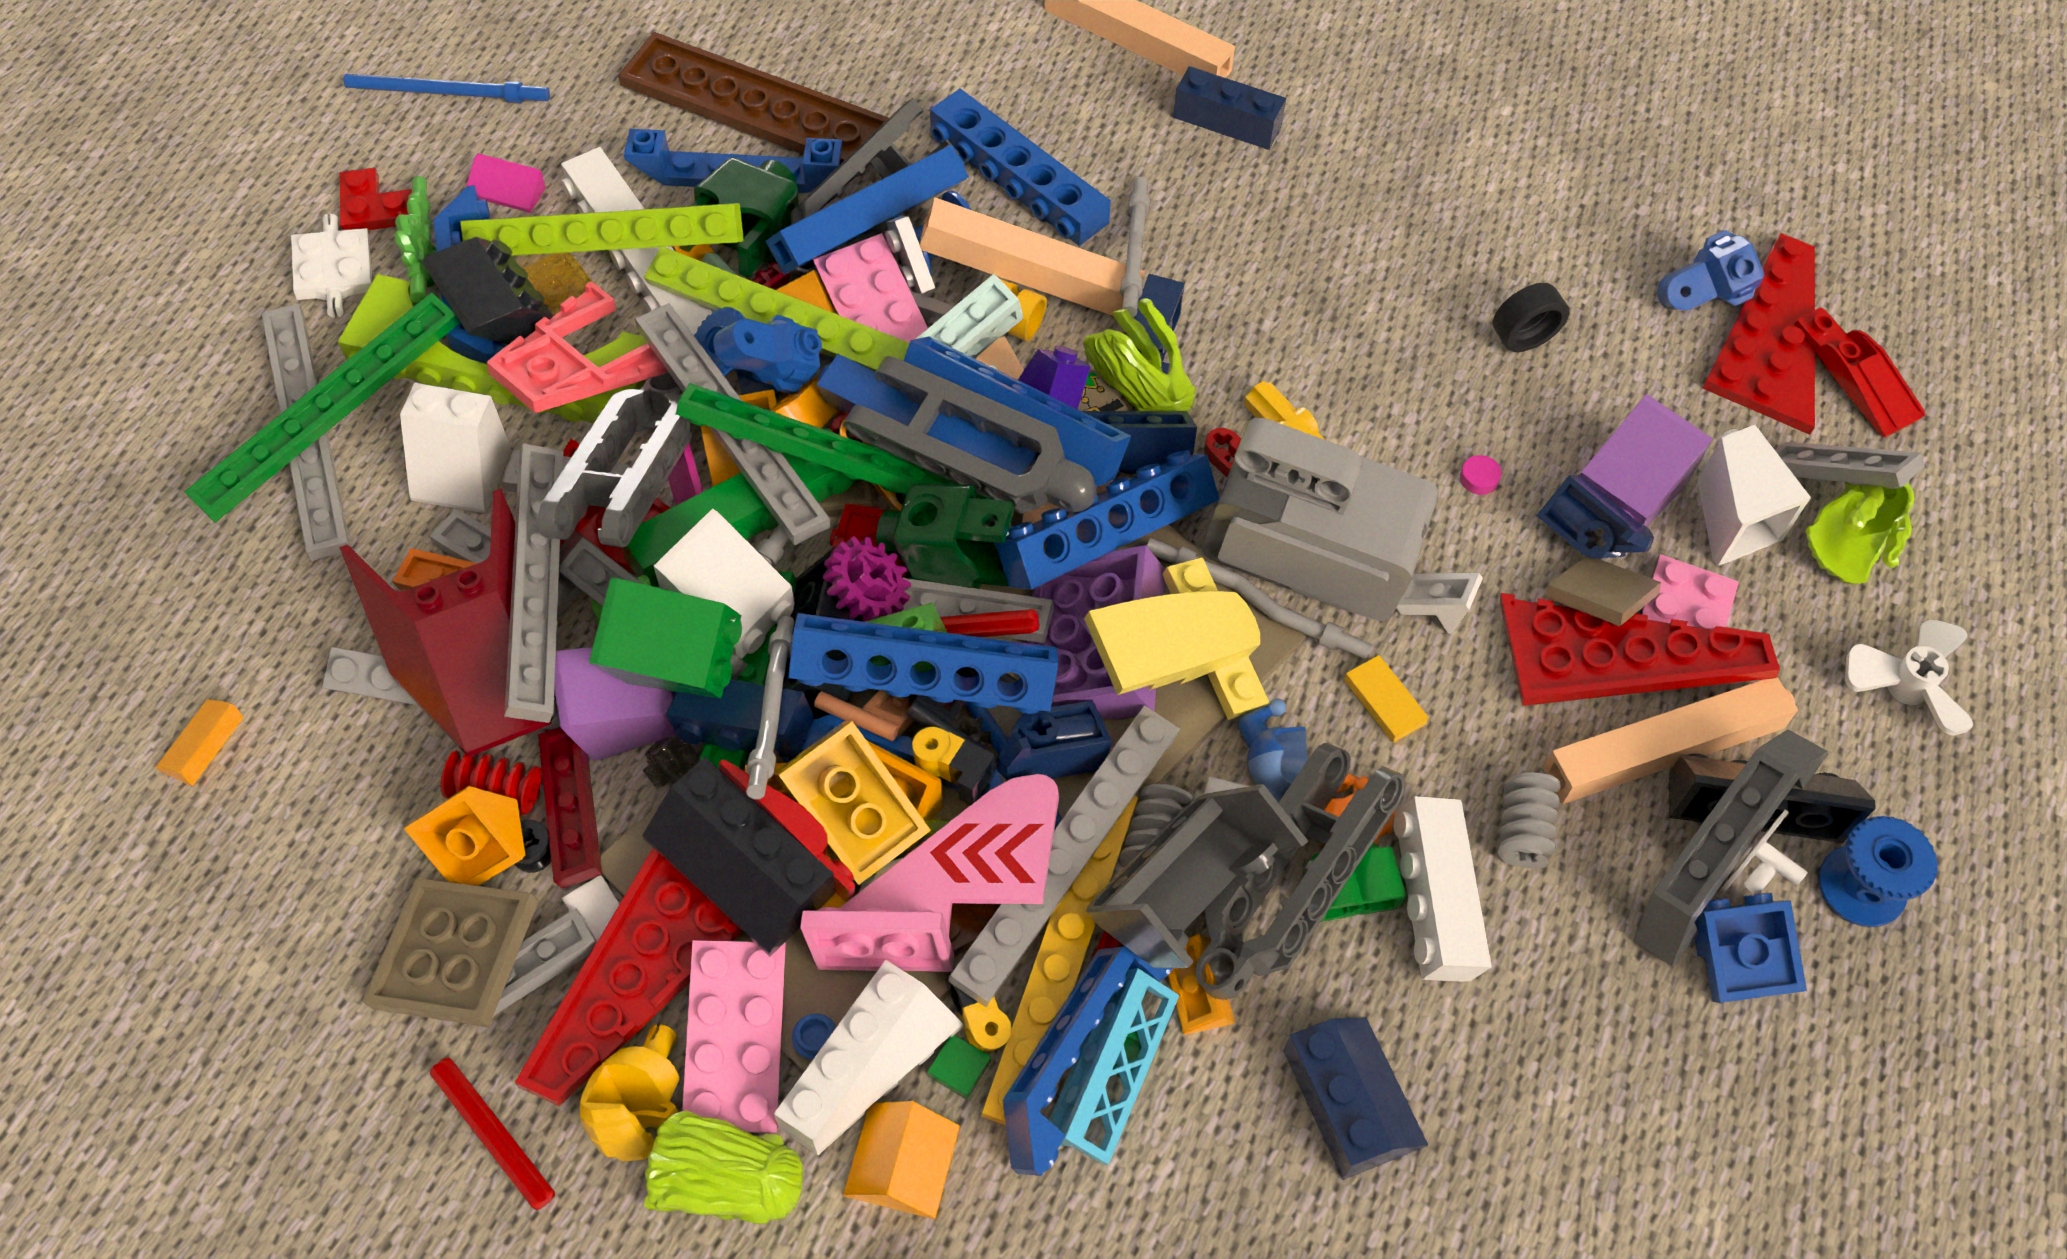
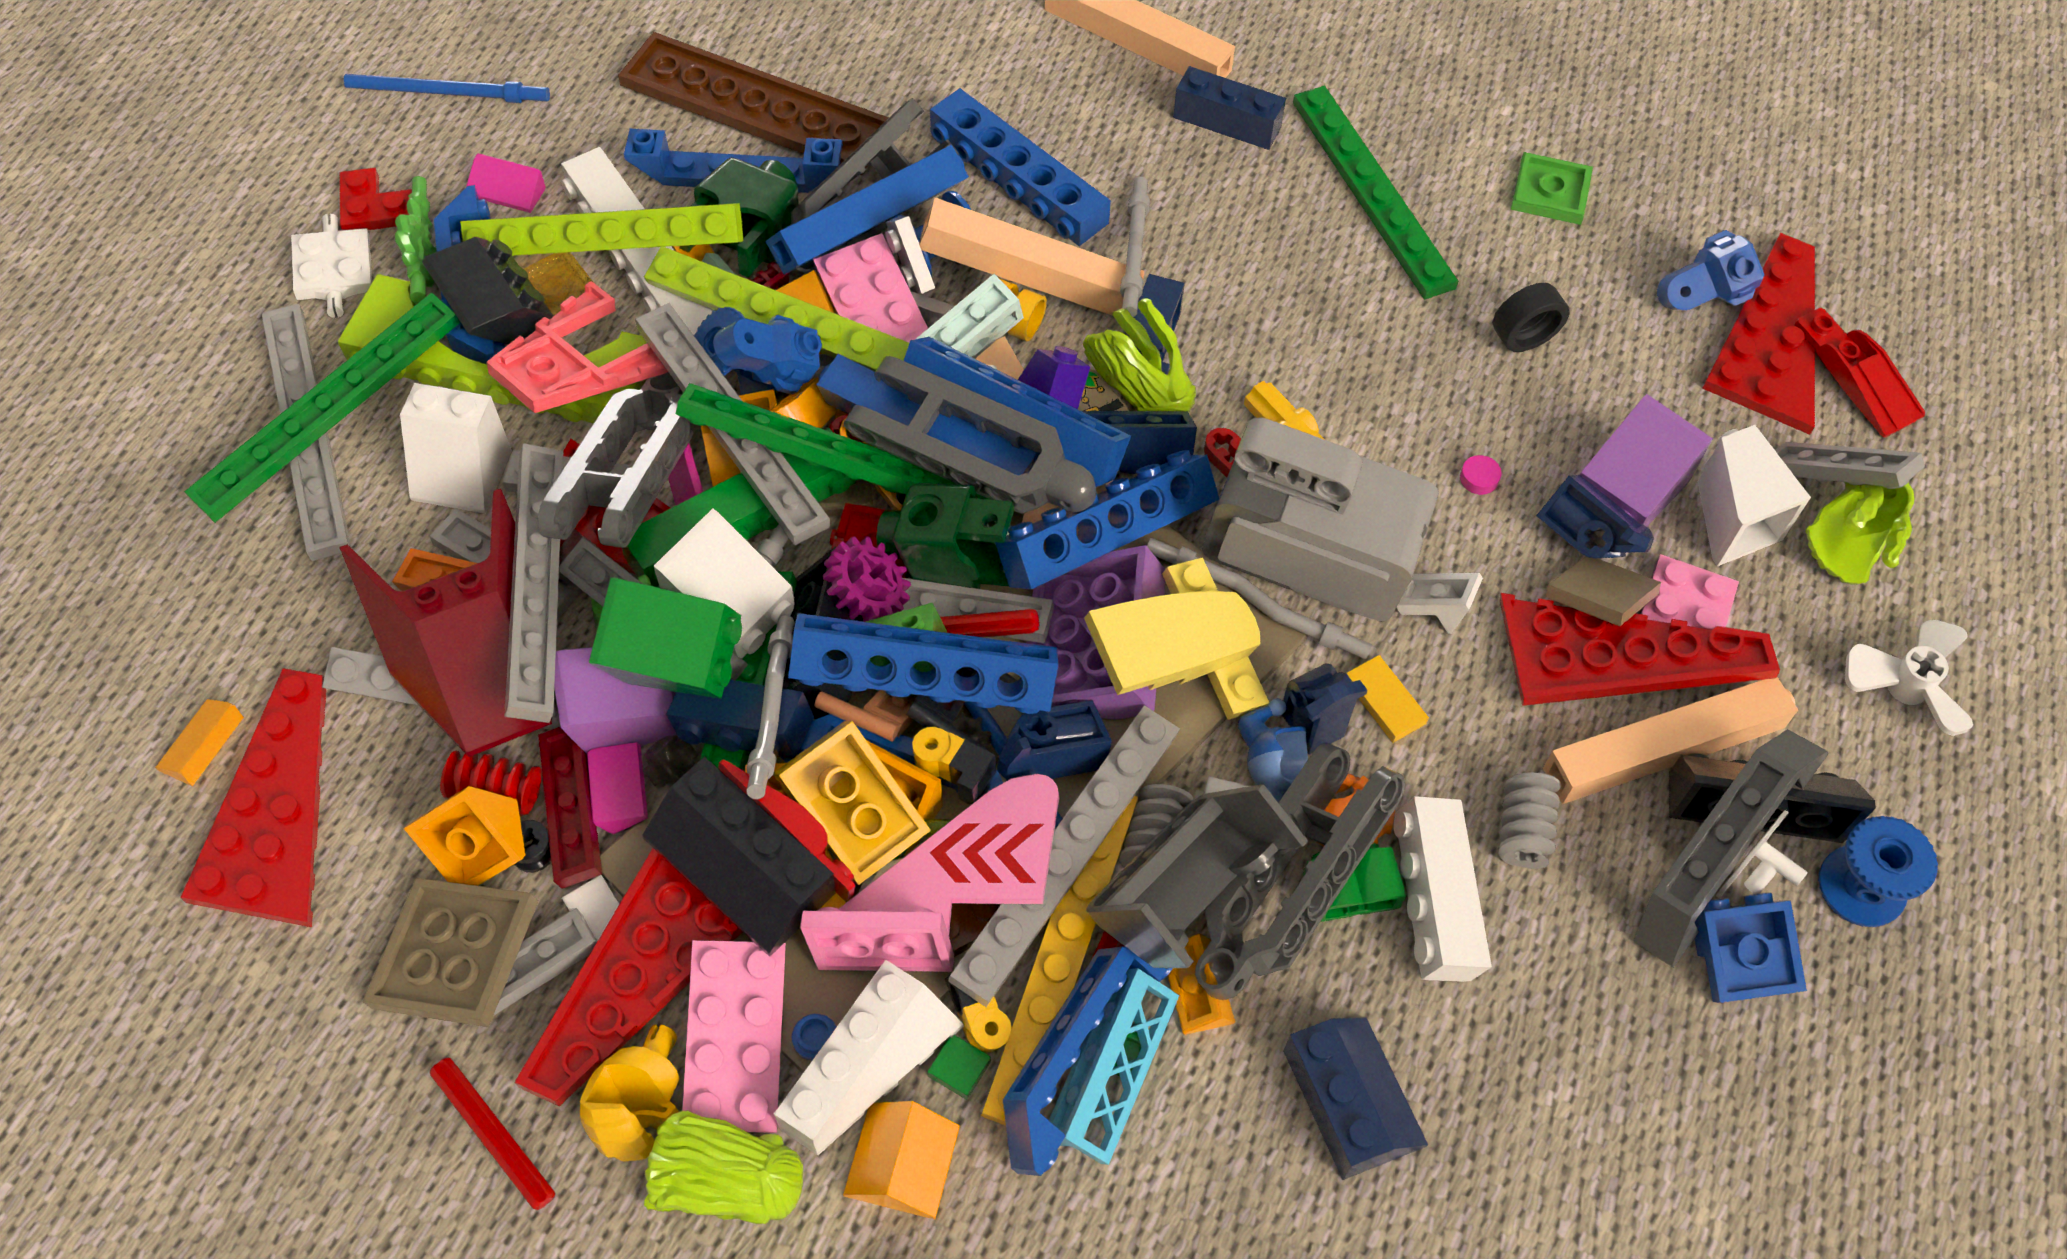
none -> red wing [181,668,326,927]
none -> dark pink slope [587,742,648,834]
none -> dark blue piece [1282,663,1368,755]
none -> green plate [1293,85,1459,300]
none -> bright green tile [1511,152,1593,225]

